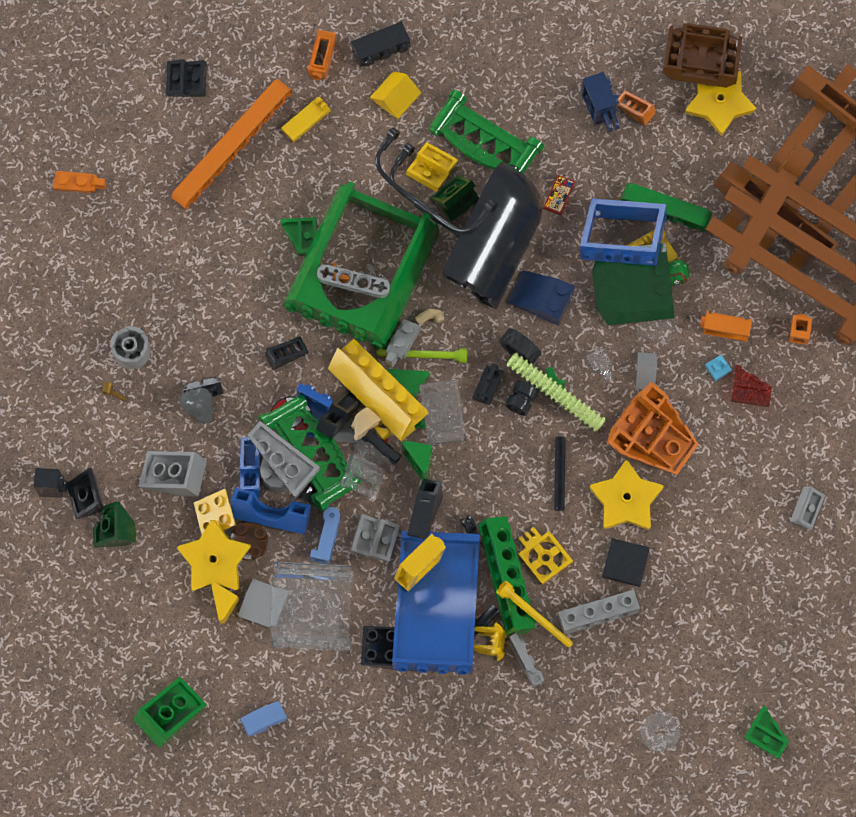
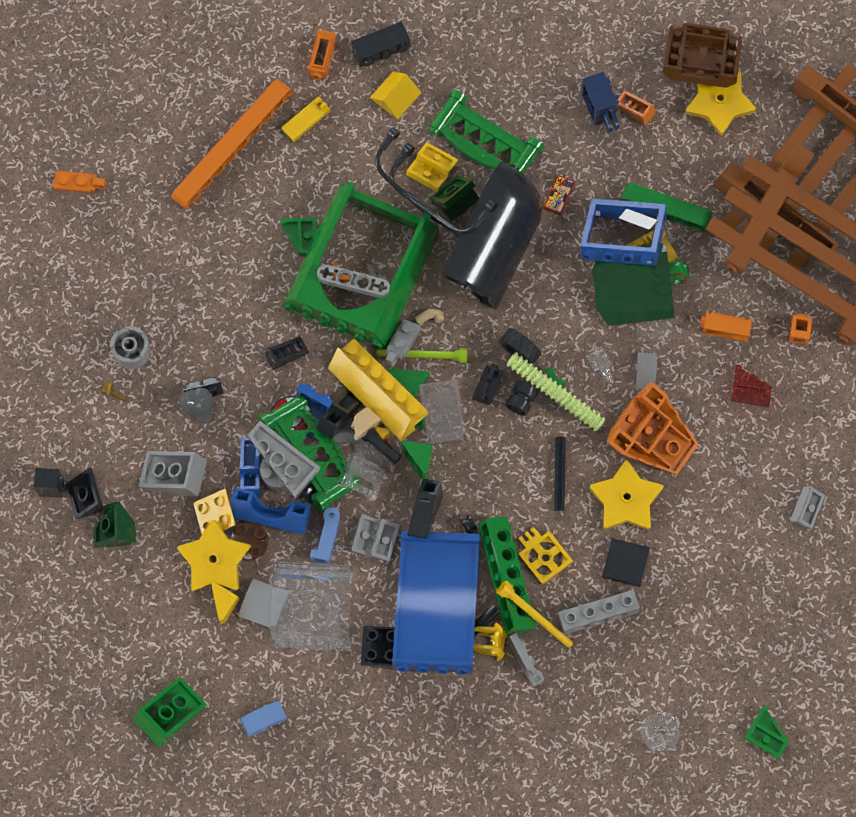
black slope [166,59,207,97] -> none
yellow window [394,534,446,592] -> none
dark blue slope [507,270,575,326] -> none
medium azure tile [705,355,732,381] -> none
none -> white sticker [619,209,657,229]

